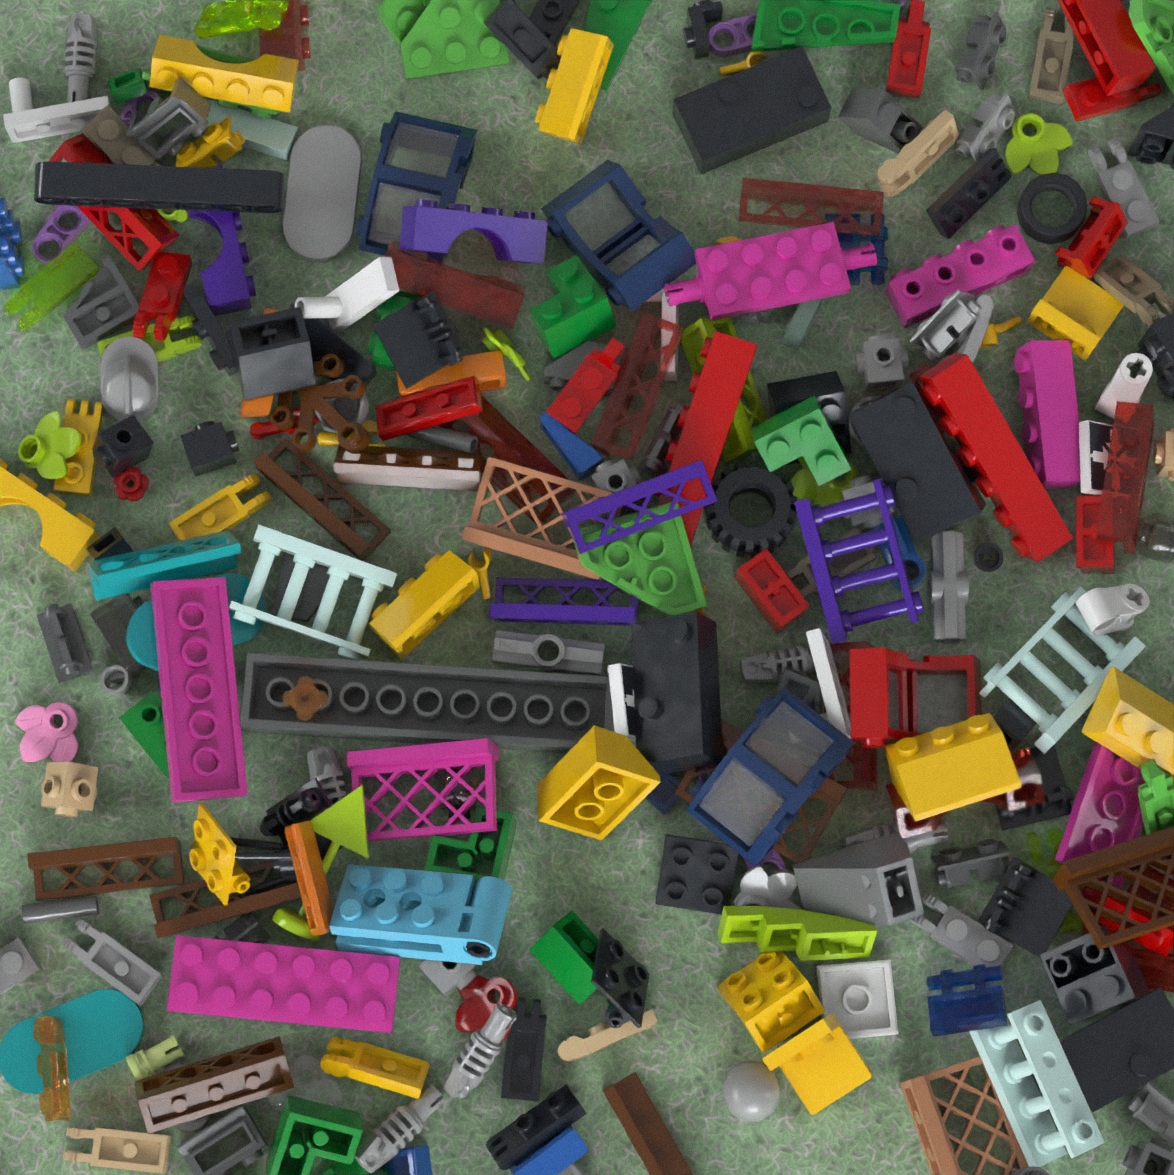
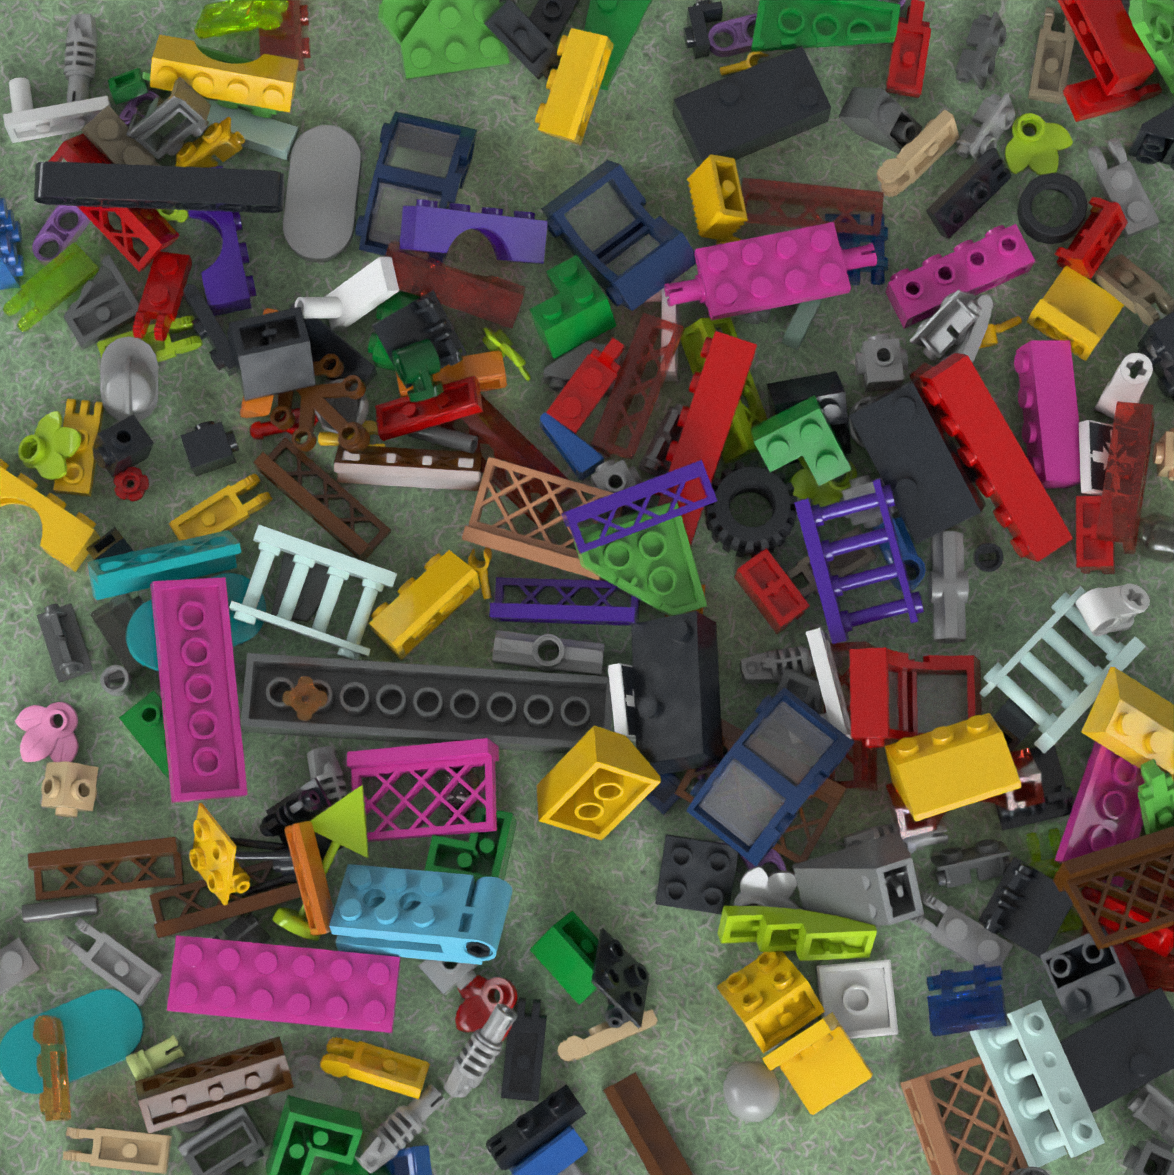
none -> dark green piece [392,339,444,402]
none -> yellow brick [686,154,748,241]

